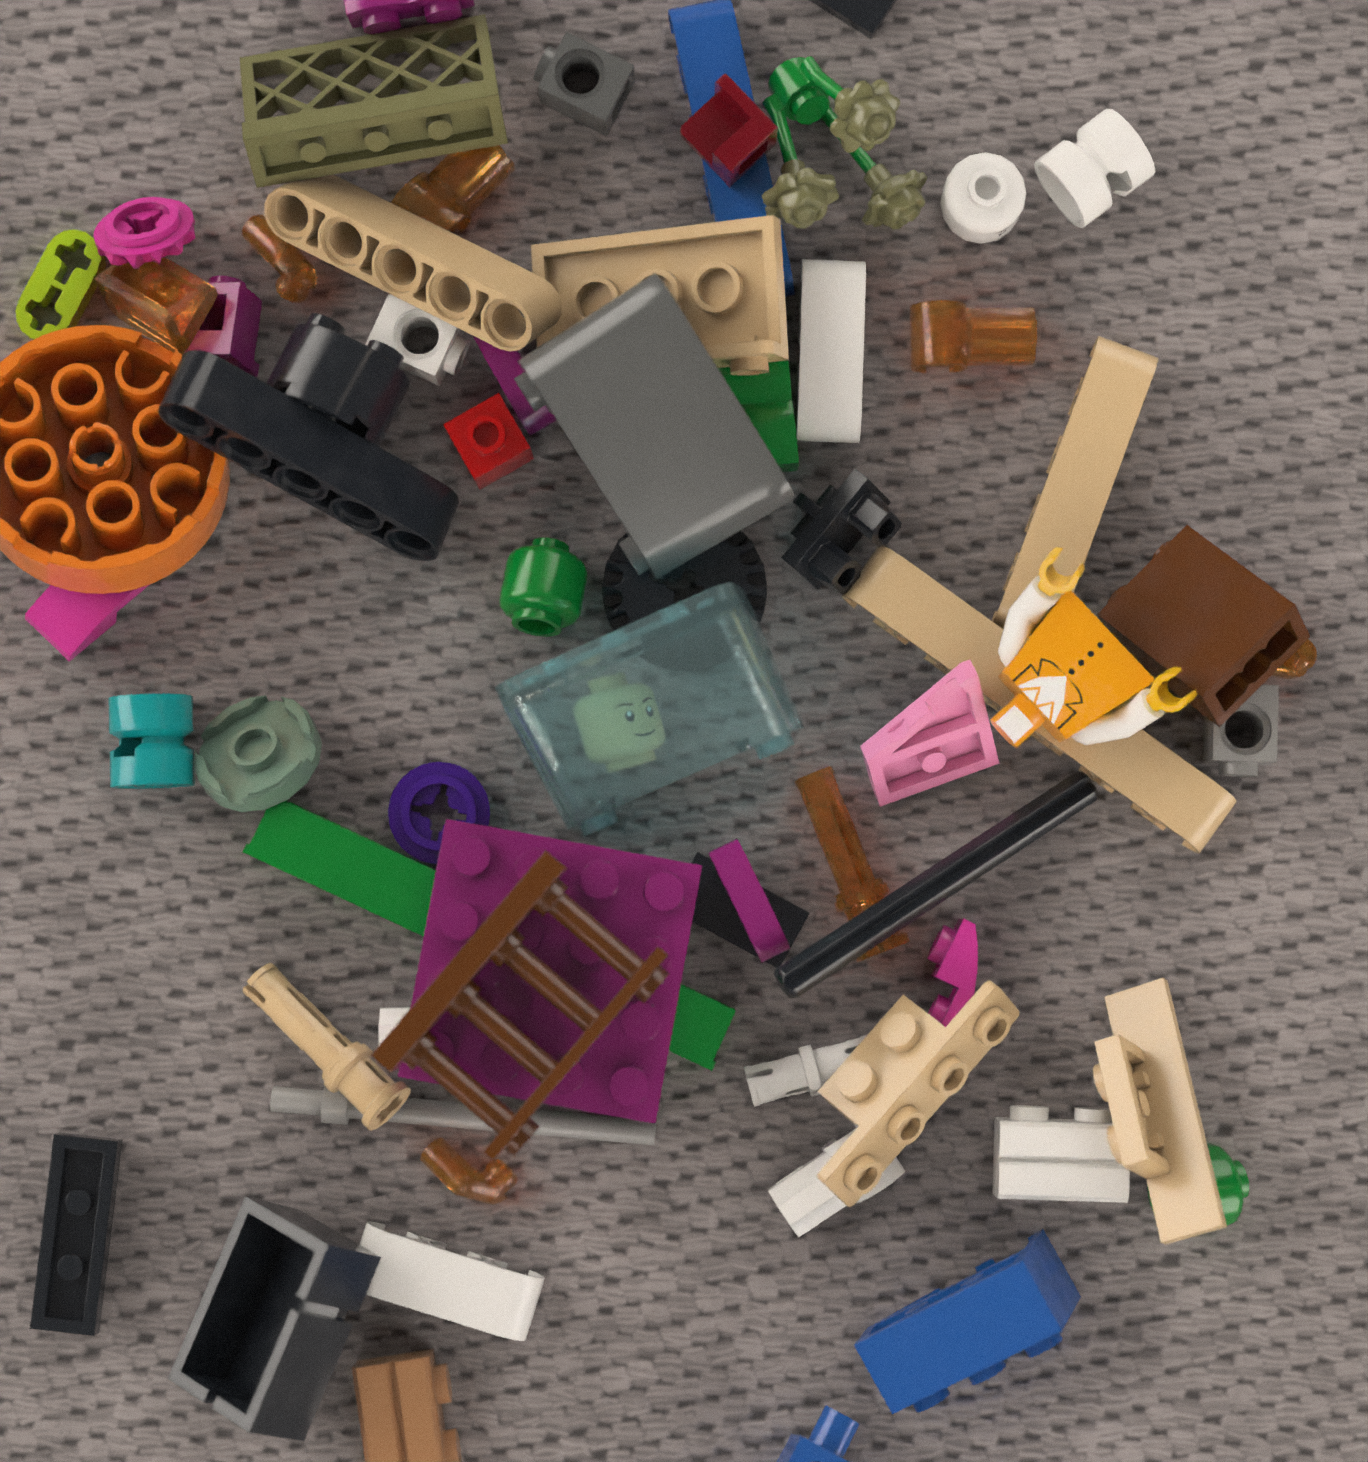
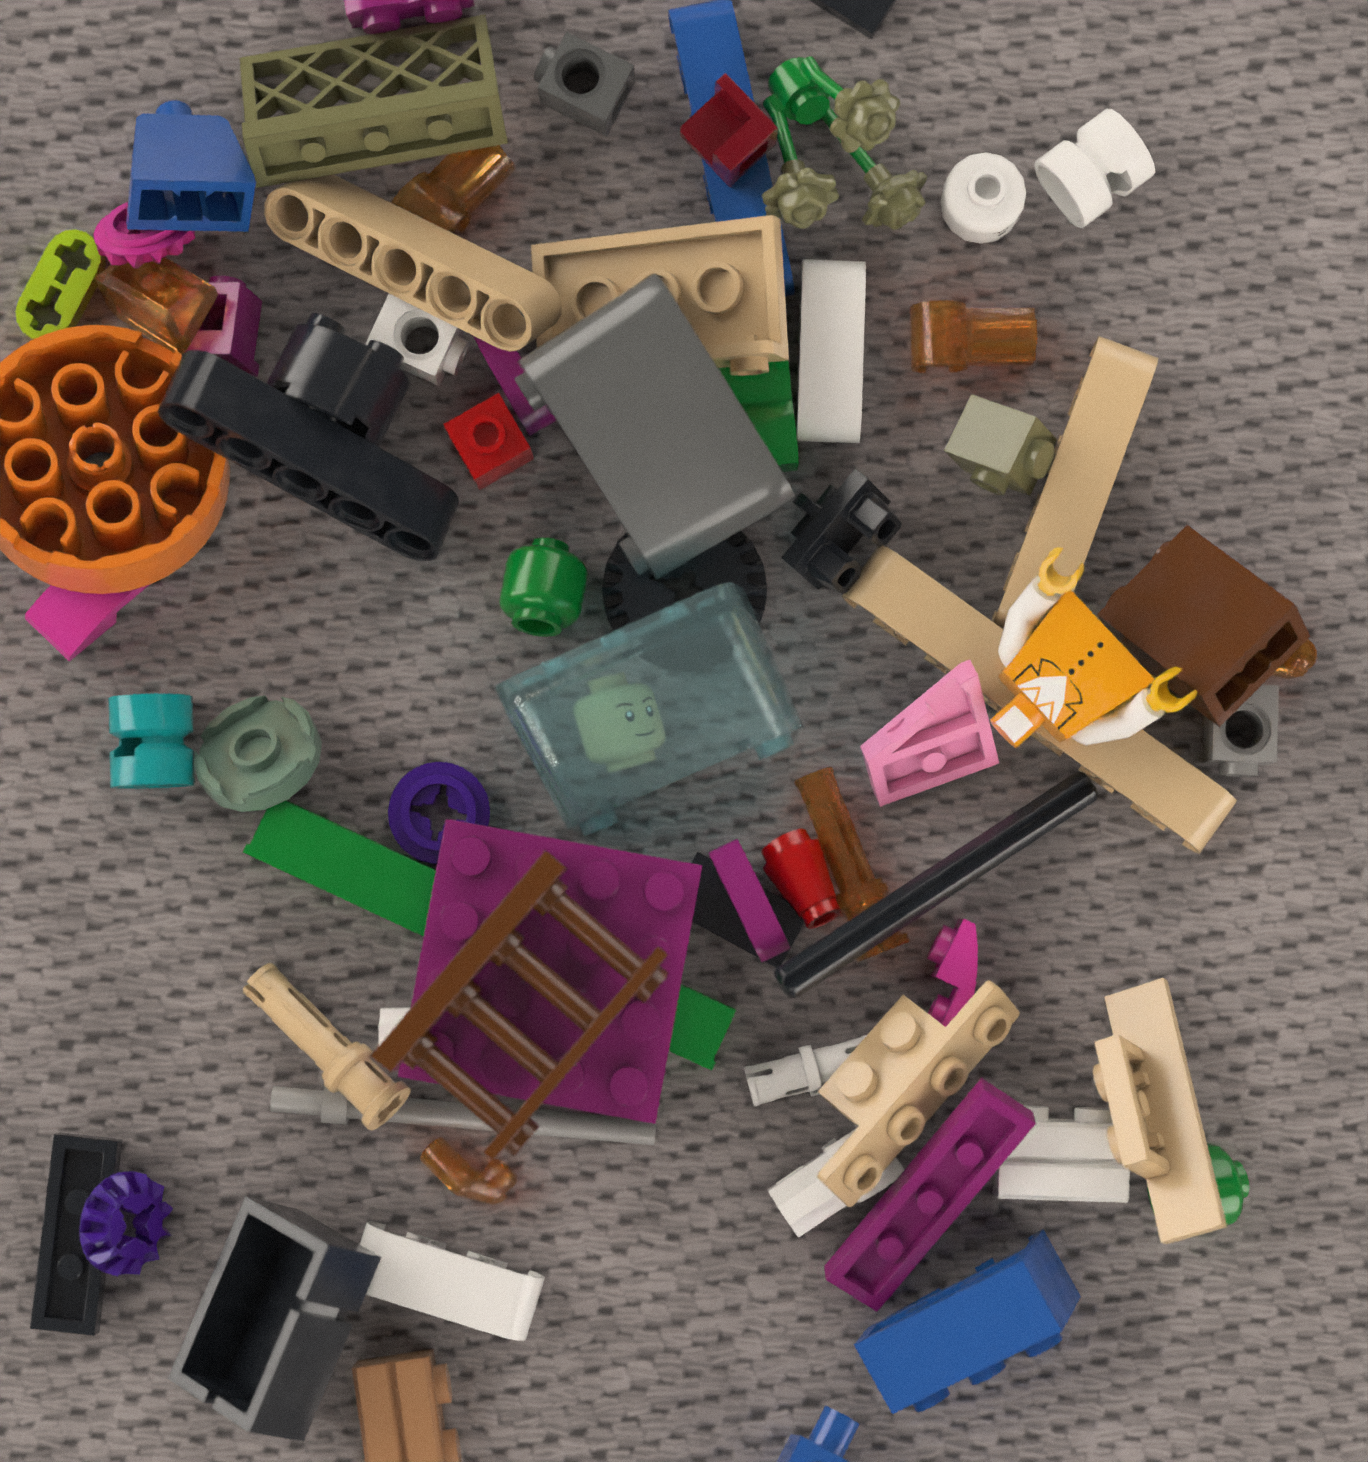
clear orange arm [242,215,317,303] -> none
none -> dark purple gear [79,1171,173,1276]
none -> blue torso [126,100,256,232]
none -> red cone [761,829,842,929]
none -> magenta plate [824,1078,1036,1312]
none -> brick [944,394,1057,496]

